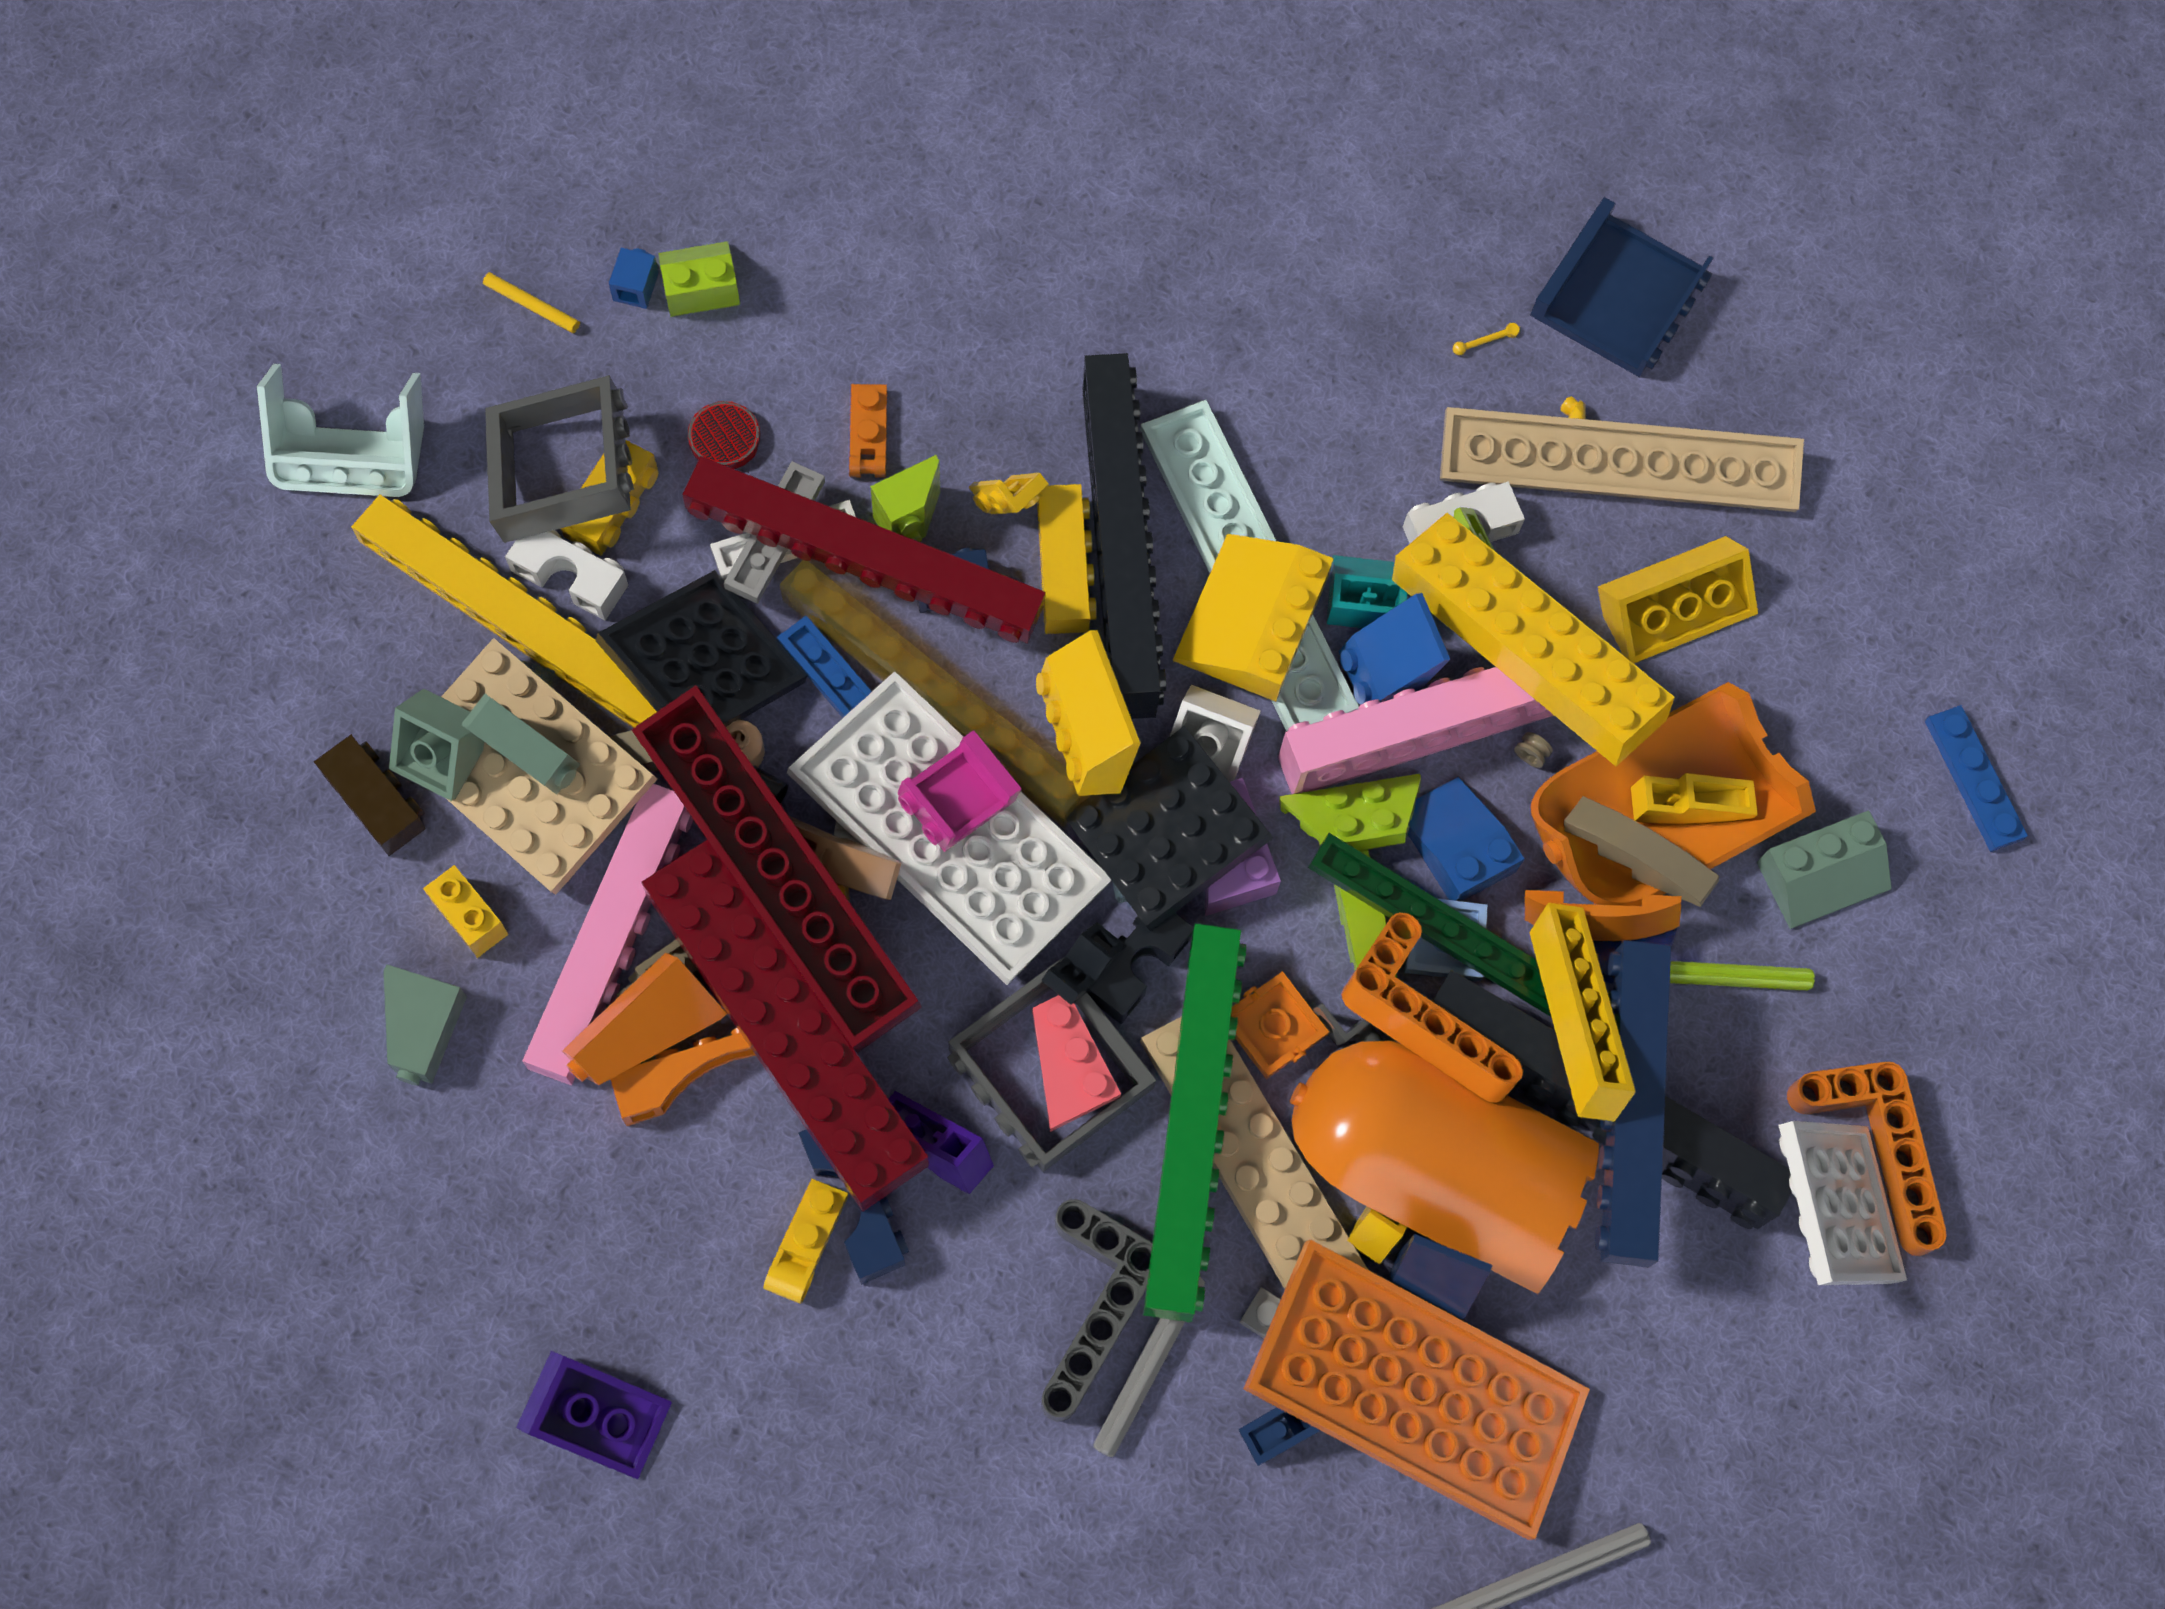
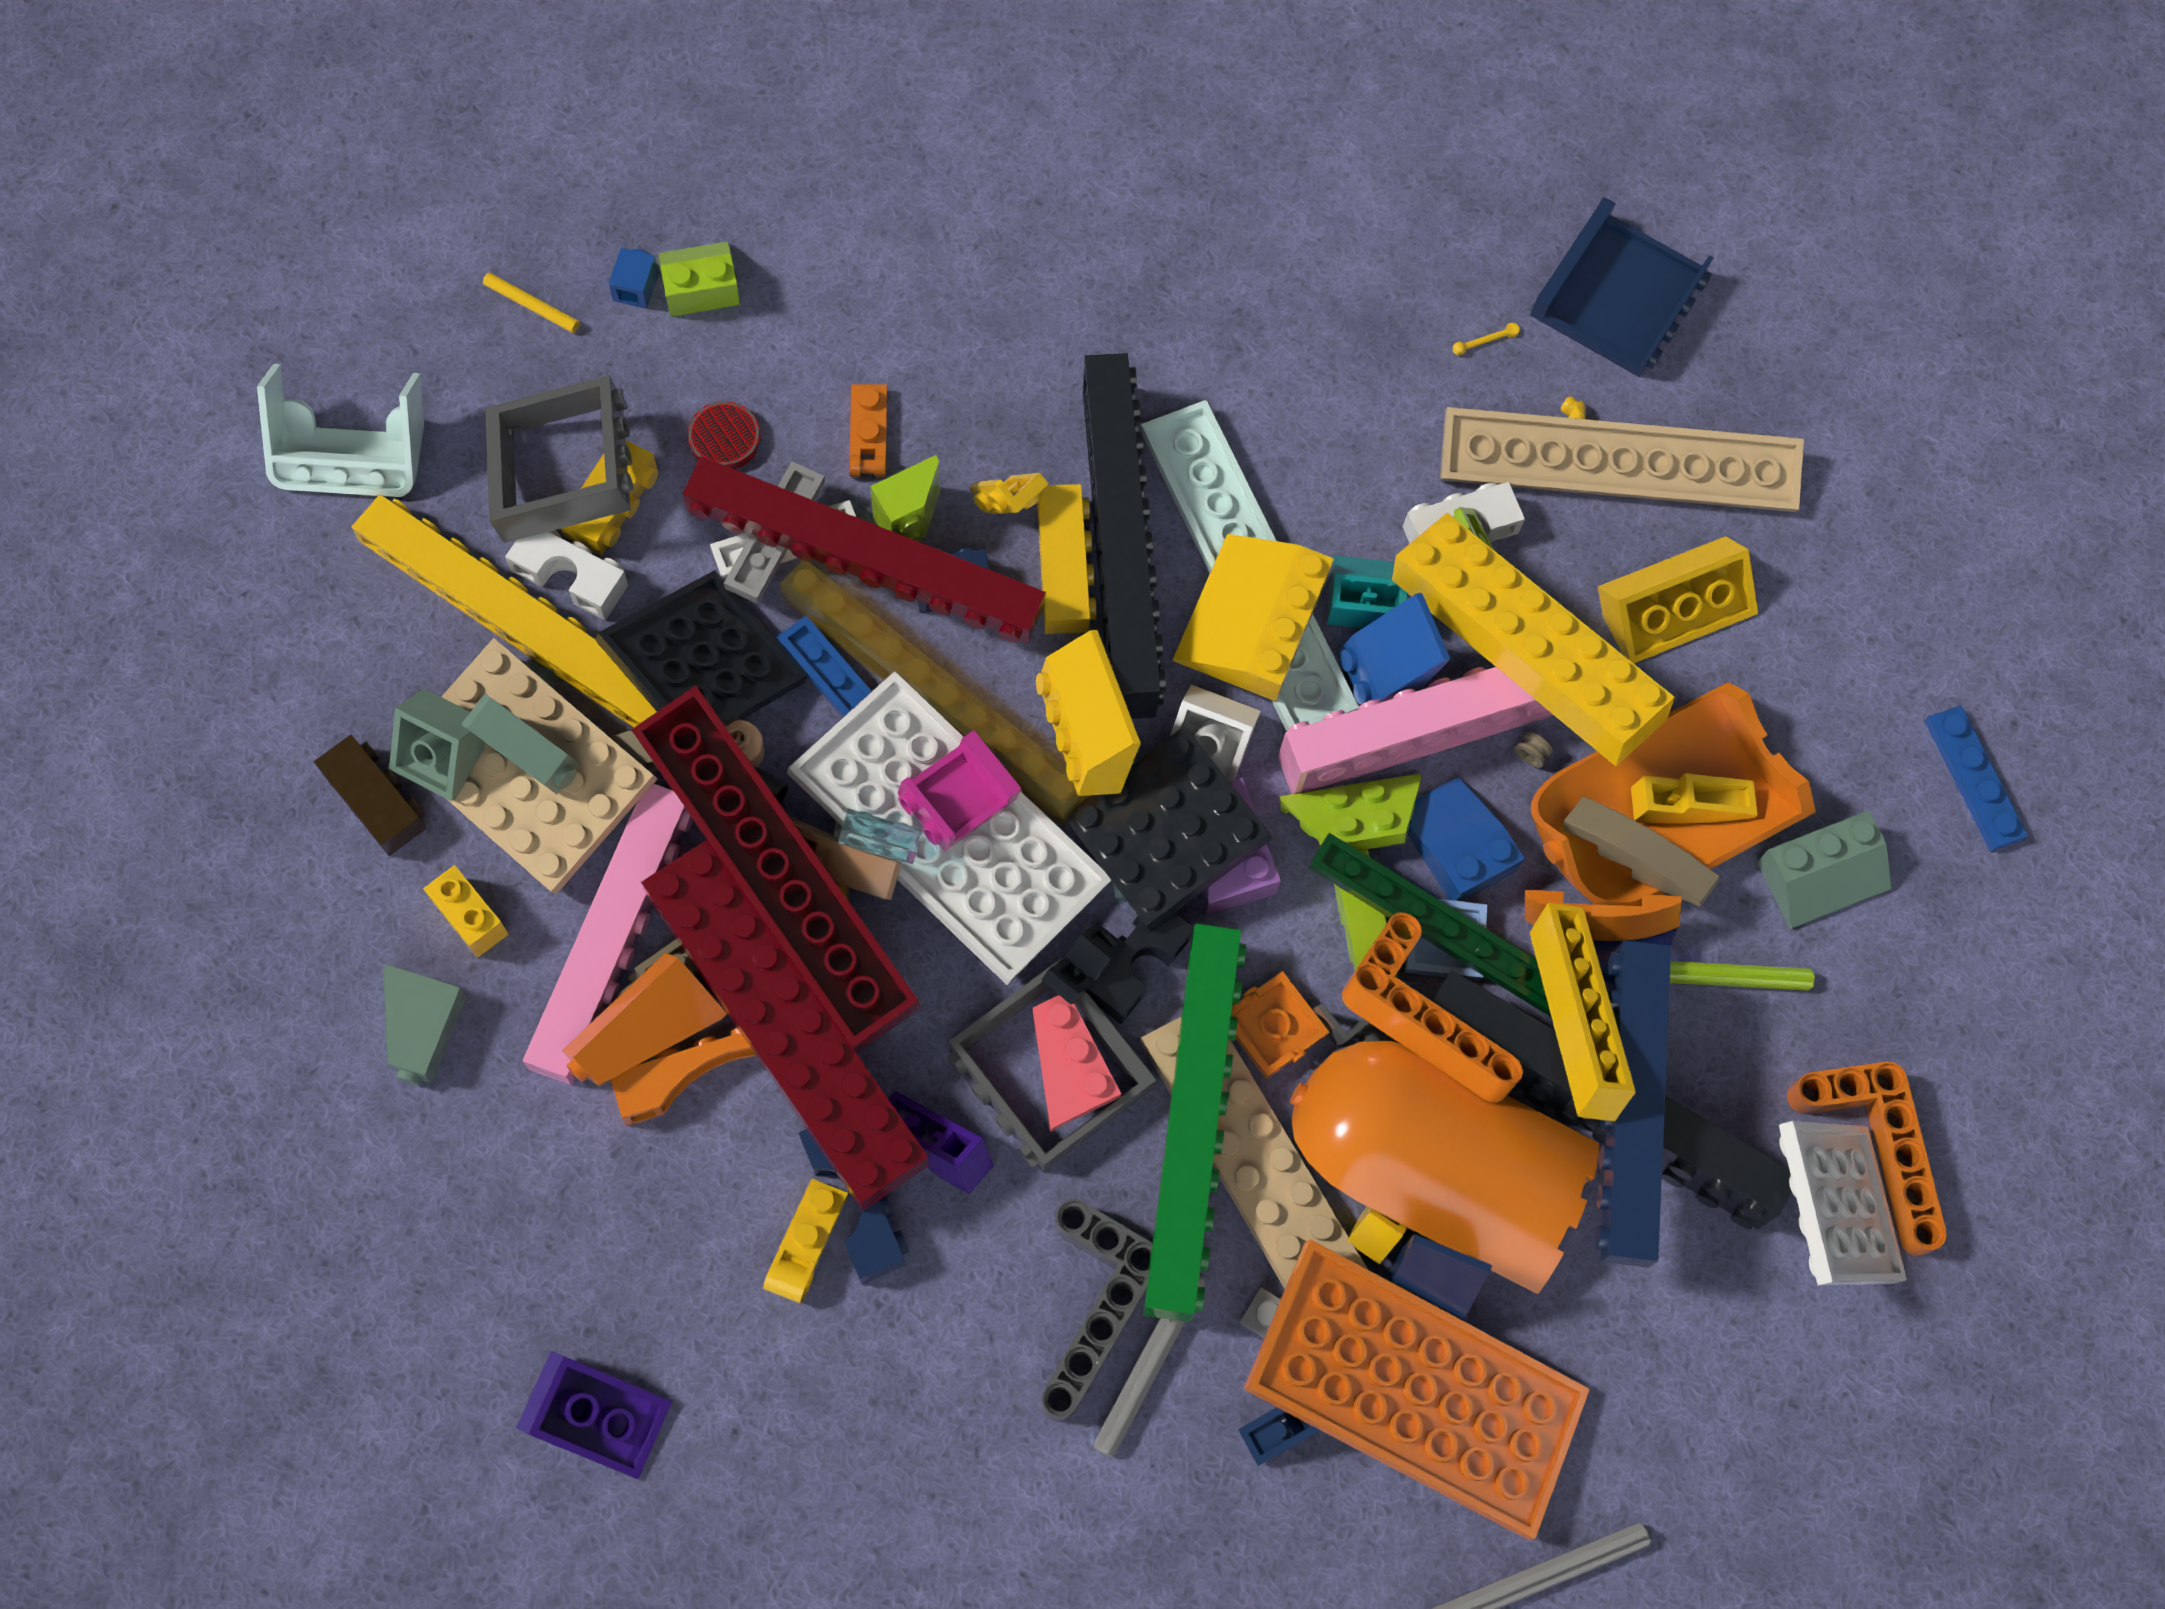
none -> clear light blue plate [838,808,922,864]

